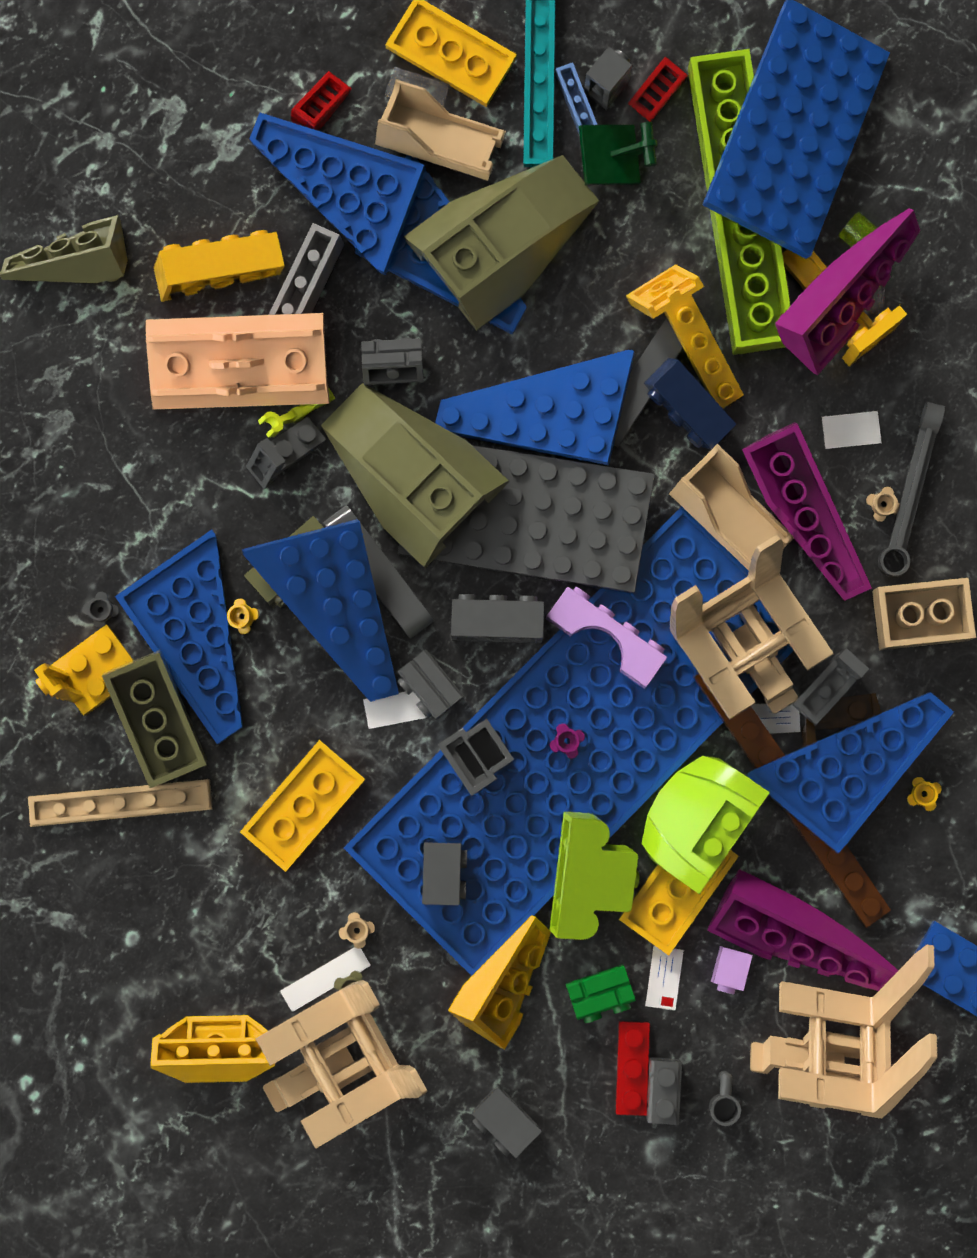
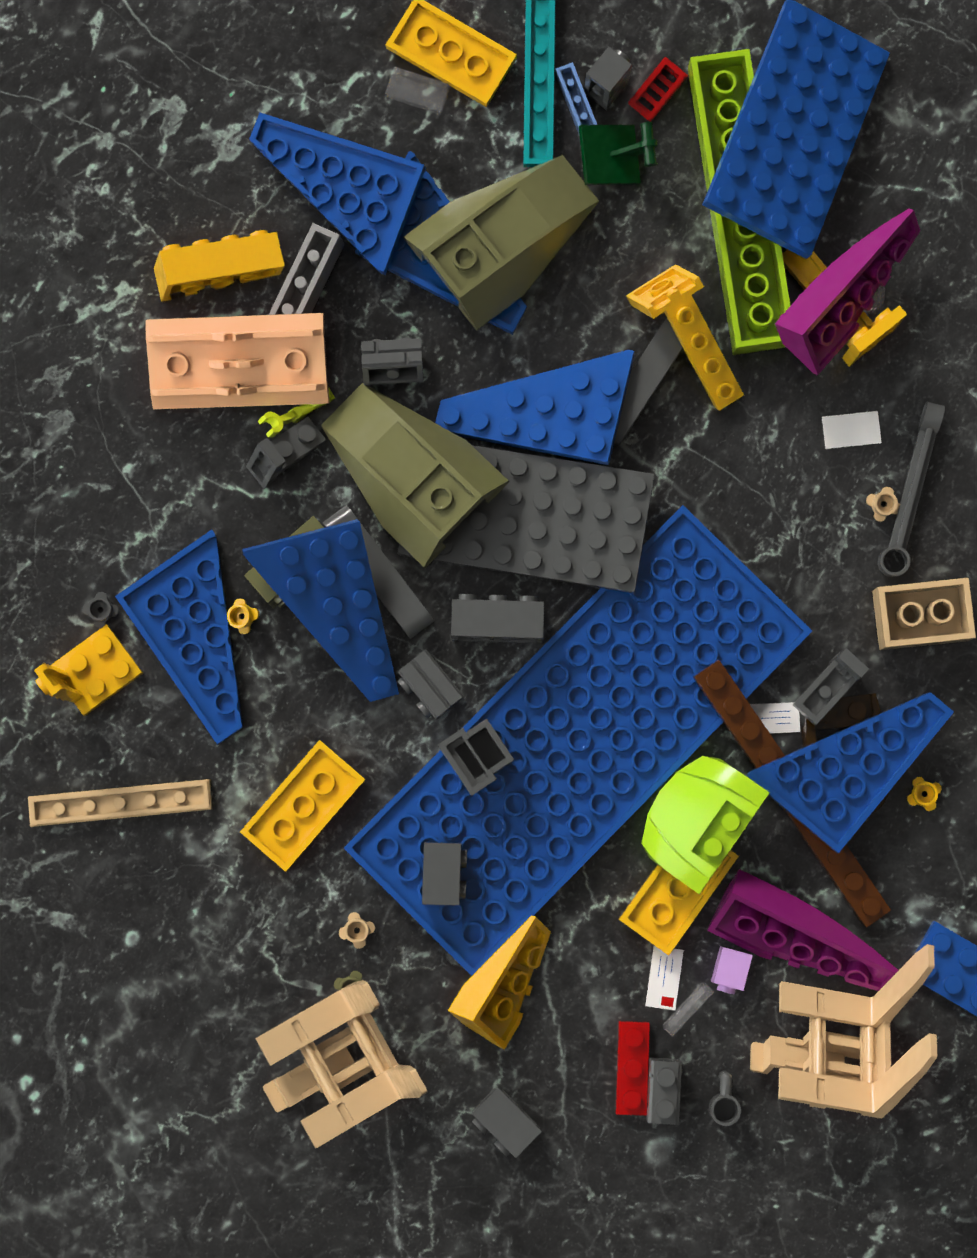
olive wedge [0,215,128,283] -> none
olive brick [102,650,208,788] -> none
yellow wedge [150,1015,275,1083] -> none
white sticker [280,947,370,1012] -> none
red slope [291,71,351,131] -> none
white sticker [363,692,426,729] -> none
tan piece [375,79,506,181] -> none
lavender arch [546,587,667,689] -> none
lime brick [549,811,639,940] -> none
magenta plate [550,724,585,759] -> none
green brick [565,964,636,1023] -> none
dark blue brick [643,358,736,450] -> none
tan piece [669,444,794,571] -> none
tan piece [670,534,834,720] -> none
magenta wedge [742,422,872,601] -> none
clear neon green brick [838,212,878,247] -> none
none -> clear tile [663,983,714,1037]

